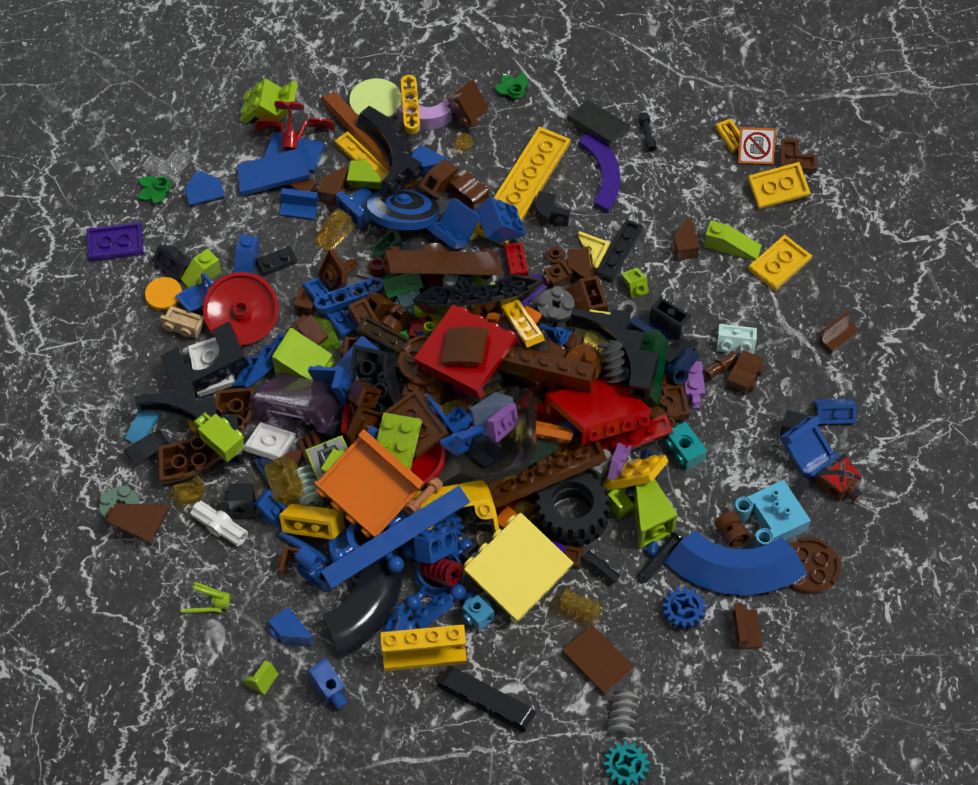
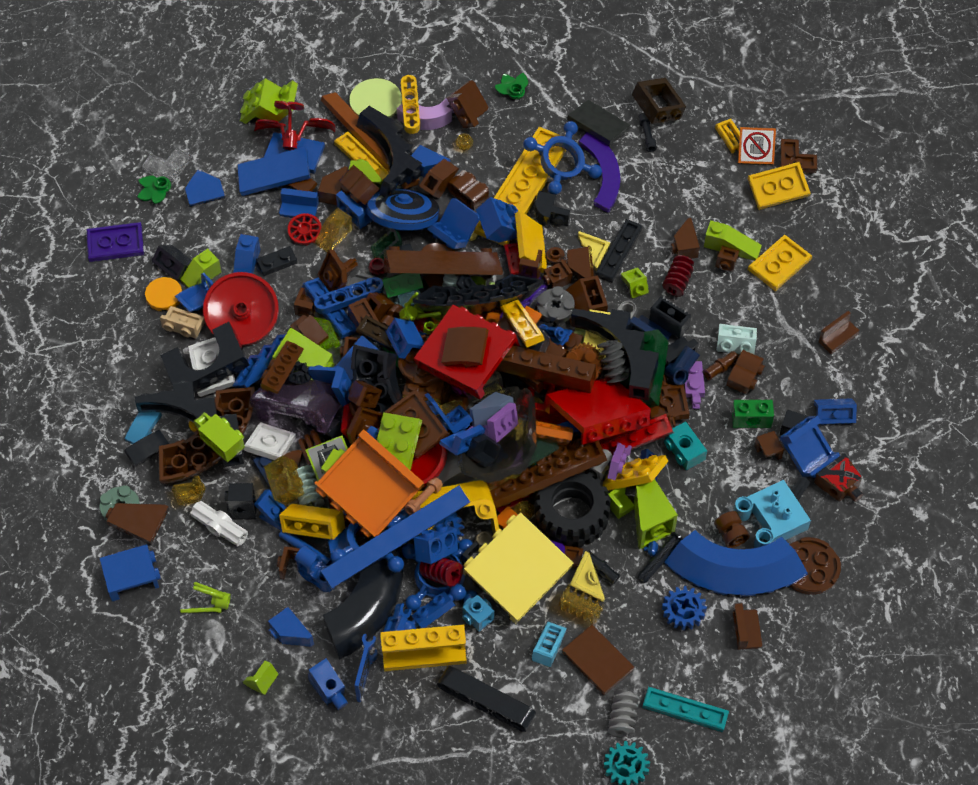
none -> blue panel [100,544,161,601]
none -> reddish brown bracket [260,341,304,394]
none -> black gear [287,360,311,384]
none -> red wheel [288,213,322,246]
none -> reddish brown brick [339,164,379,205]
none -> blue flag [354,634,378,702]
none -> blue panel [386,318,424,359]
none -> lime plant [399,292,441,321]
none -> yellow tile [515,211,547,273]
none -> reddish brown panel [519,250,542,279]
none -> blue piece [523,121,602,195]
none -> medium azure slope [532,622,567,667]
none -> light yellow tile [570,551,605,602]
none -> dark brown window [632,77,686,124]
none -> teal tile [642,686,729,732]
none -> dark red piece [662,255,694,297]
none -> reddish brown bracket [715,246,740,272]
none -> green brick [732,400,774,428]
none -> reddish brown panel [754,431,784,460]

